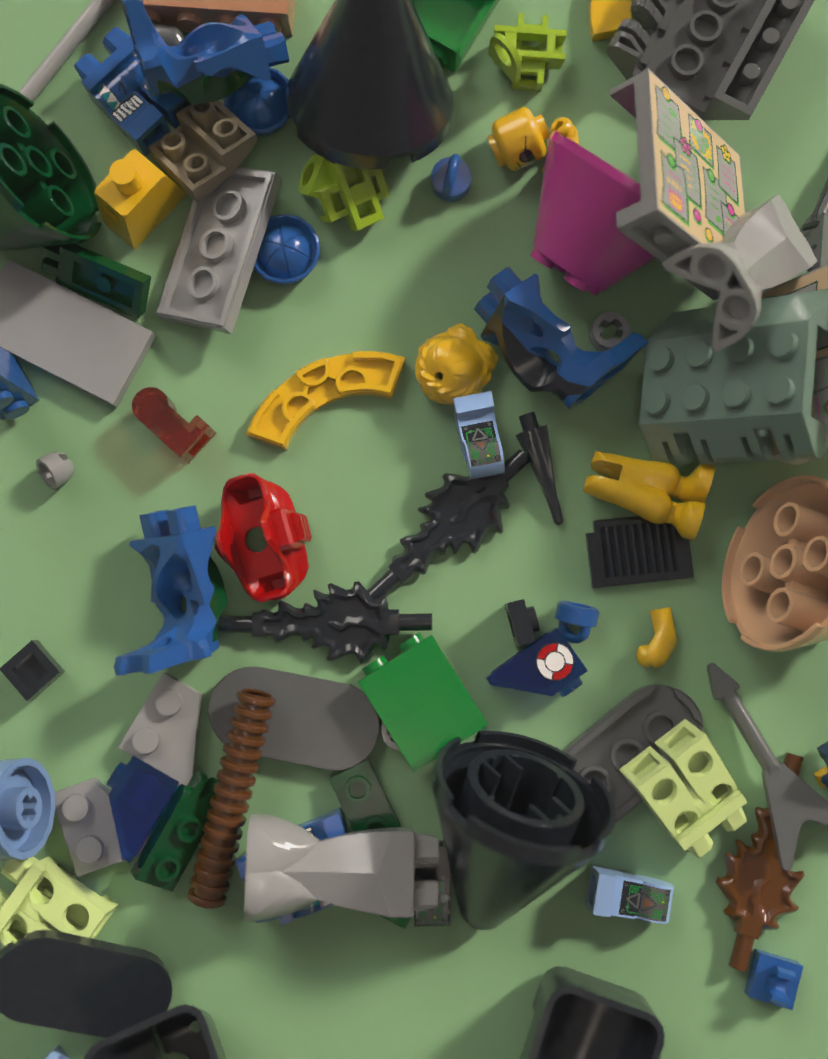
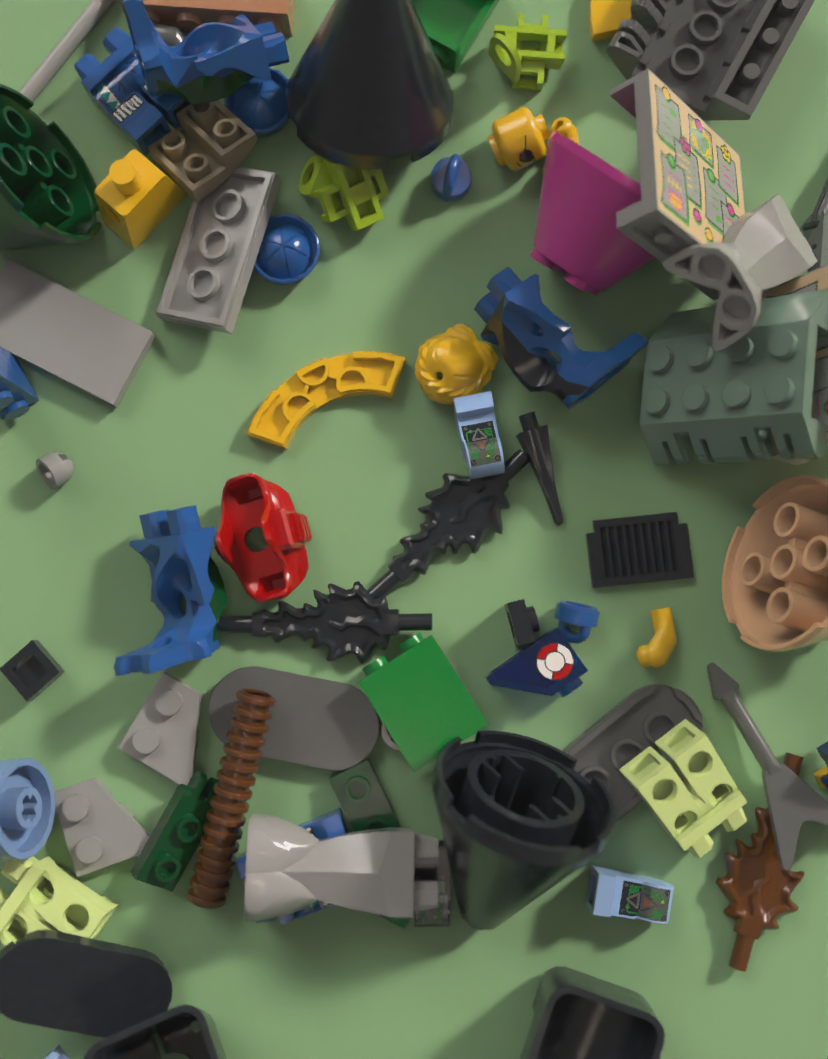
dark green hinge [41,244,151,318] -> none
clear blue slope [106,755,179,865] -> none
clear red leg [132,387,217,464] -> none
yellow piece [583,451,716,541] -> none
light grey bush [589,311,630,352] -> none
blue tile [744,949,803,1010] -> none

